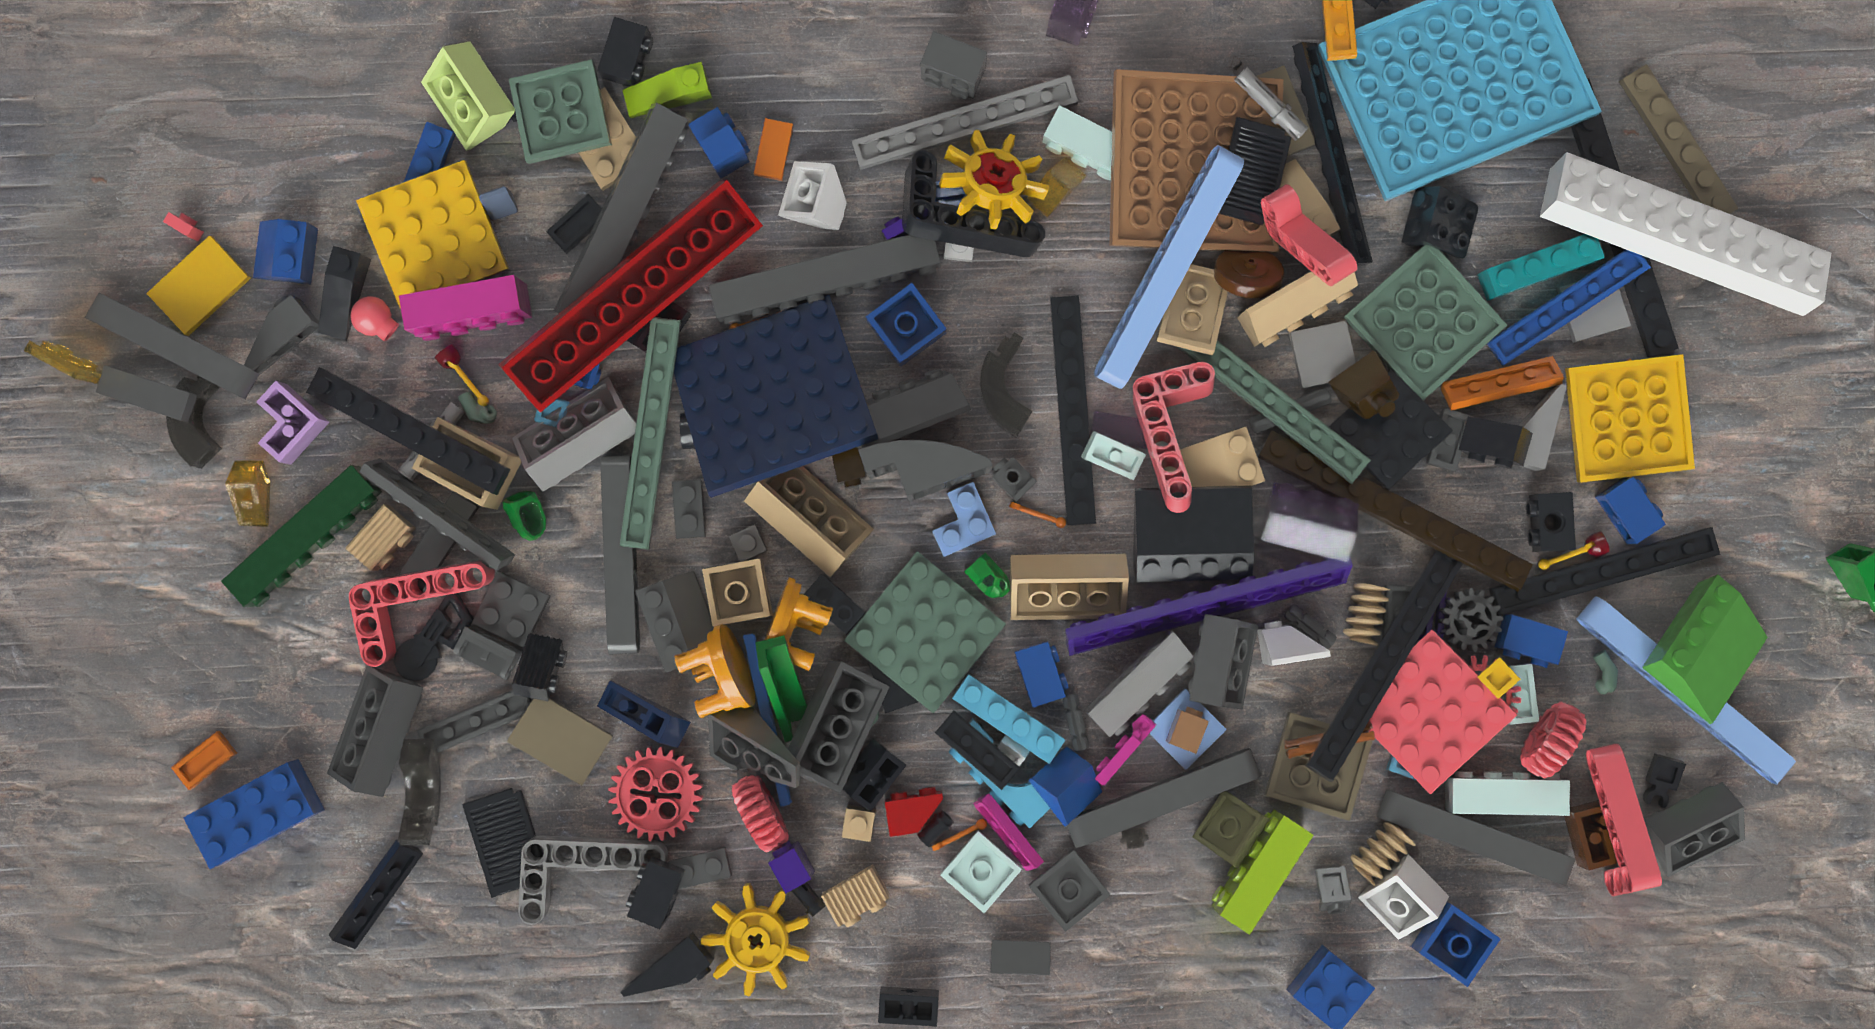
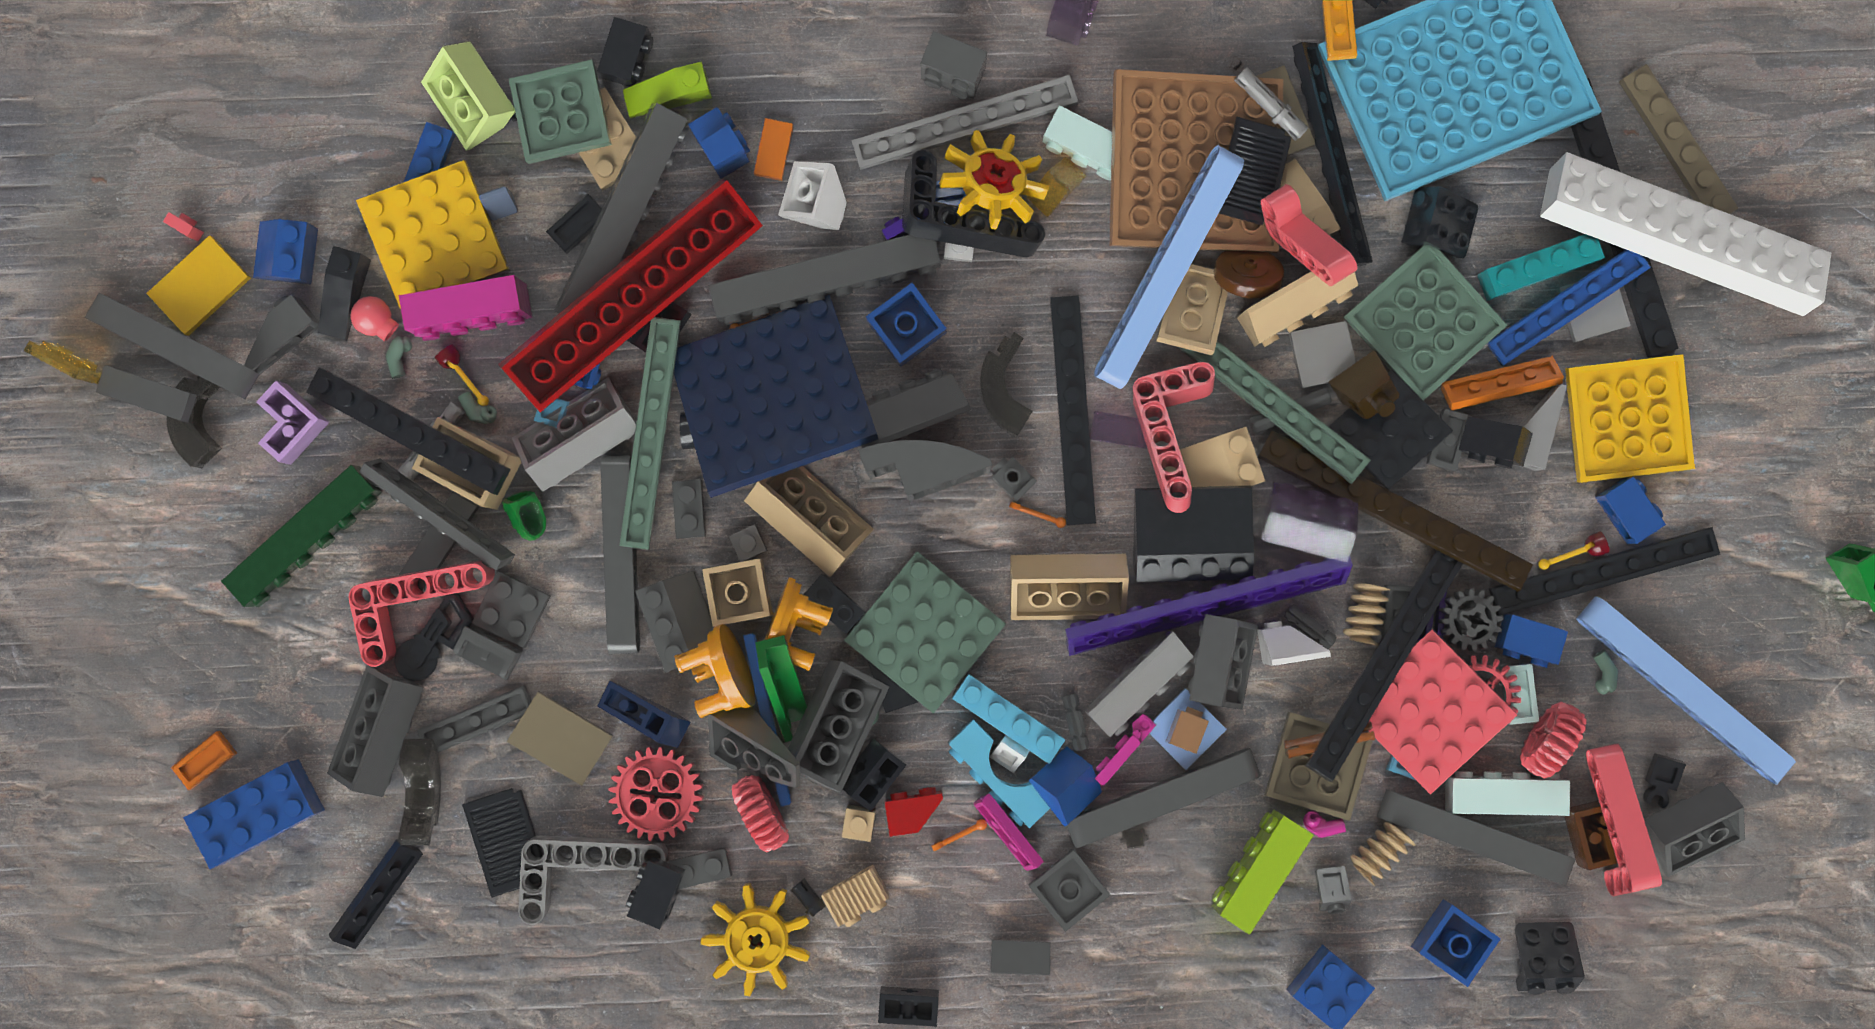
clear yellow slope [225,461,270,527] -> none
tan brick [345,504,416,571] -> none
black brick [512,633,567,701] -> none
black slope [620,932,714,997] -> none
dark purple brick [768,840,815,894] -> none
dark brown brick [832,447,867,488] -> none
black pin [917,810,954,847] -> none
light blue plate [932,482,996,557] -> none
black tile [935,710,1020,790] -> none
light aqua plate [940,830,1022,913] -> none
green rock [964,552,1010,598] -> none
blue brick [1014,641,1069,708] -> none
light aqua plate [1081,431,1146,480] -> none
olive tile [1192,791,1270,869] -> none
white slope [1358,854,1449,940] -> none
yellow plate [1477,657,1521,699] -> none
black brick [1526,492,1576,552] -> none
bright green slope [1642,574,1768,724] -> none
none -> sand green arm [385,336,412,379]
none -> dark pink arm [1303,811,1346,838]
none -> black bracket [1514,922,1585,995]

